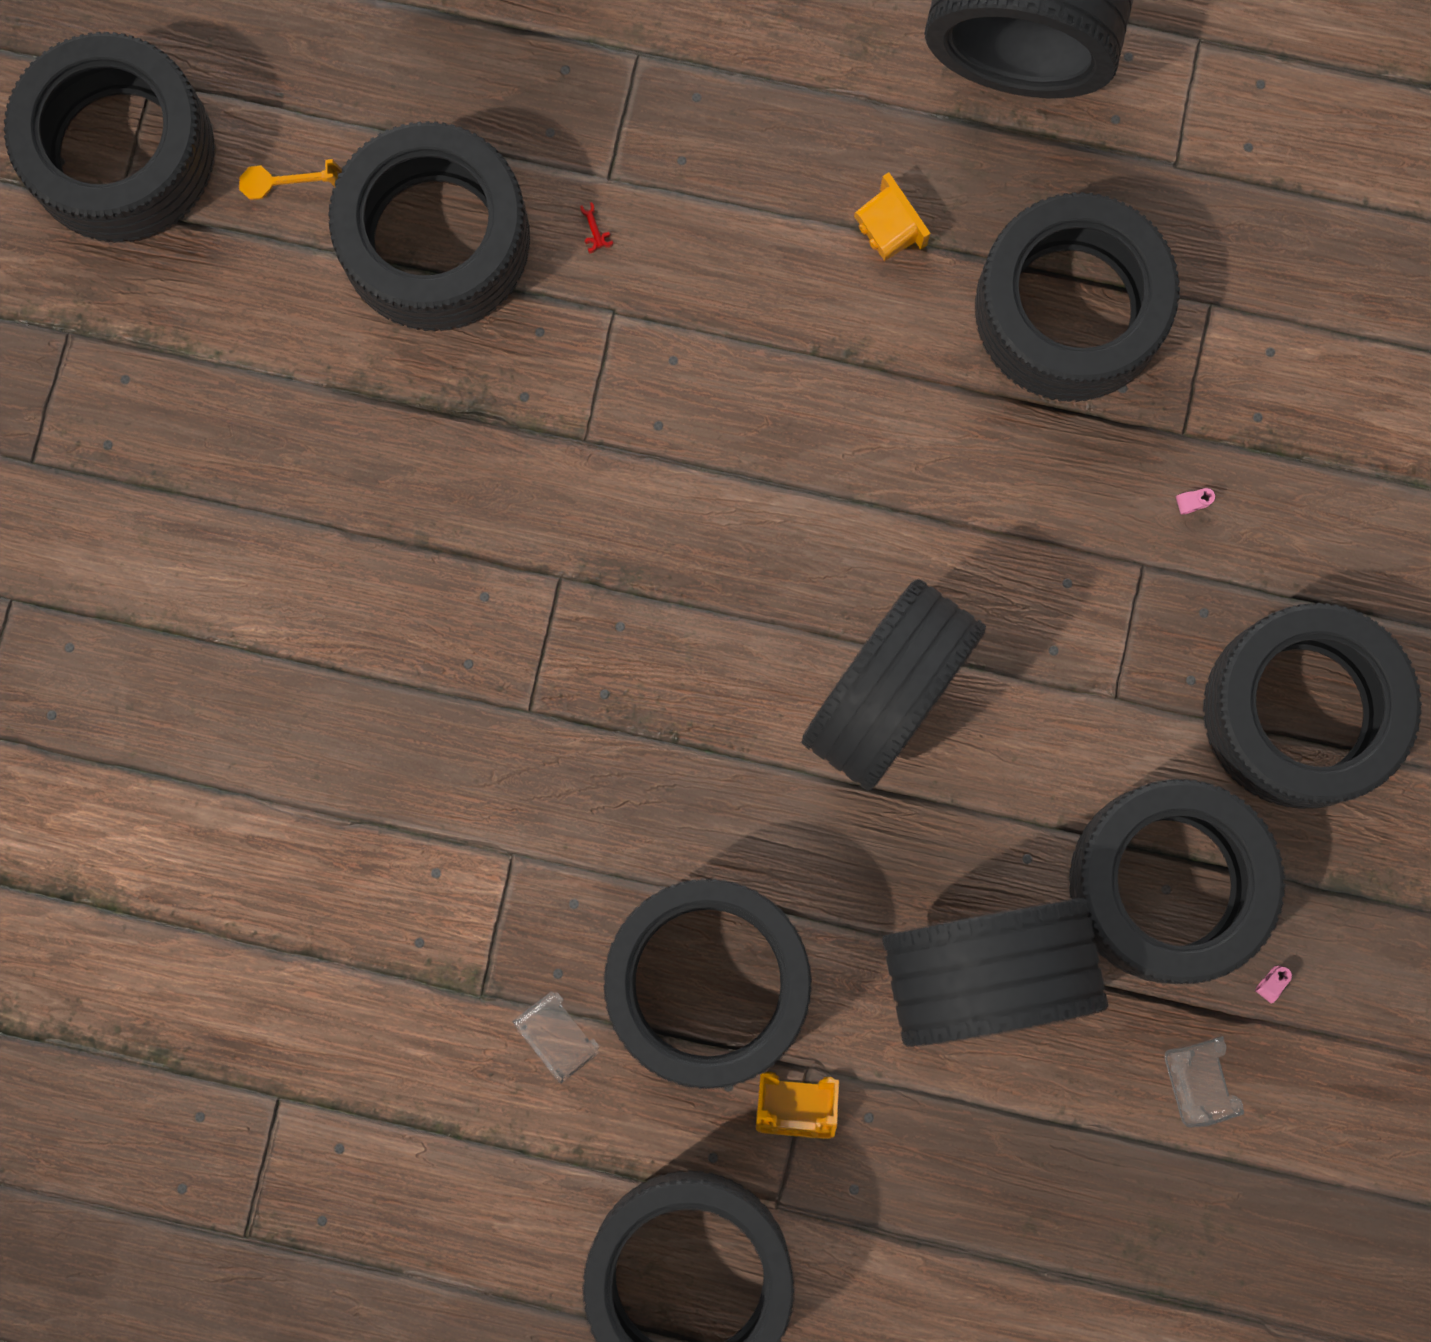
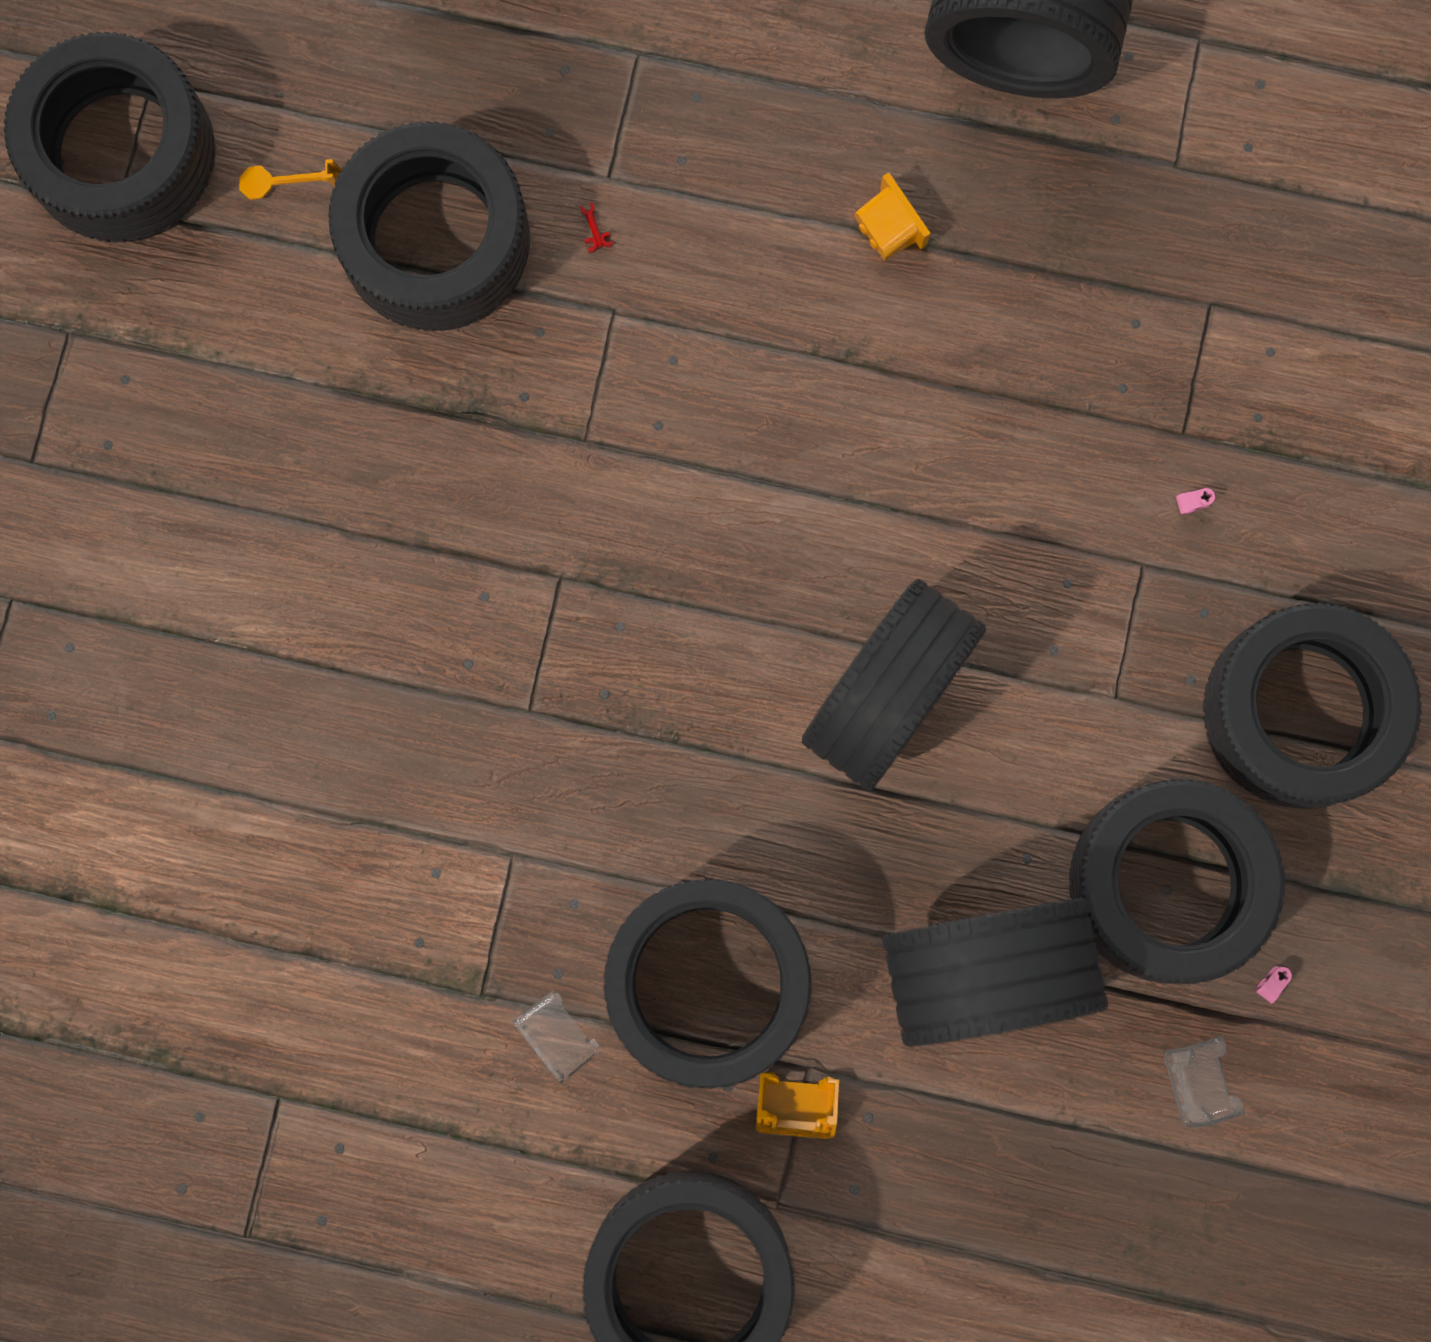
black tyre [975,192,1180,402] -> none

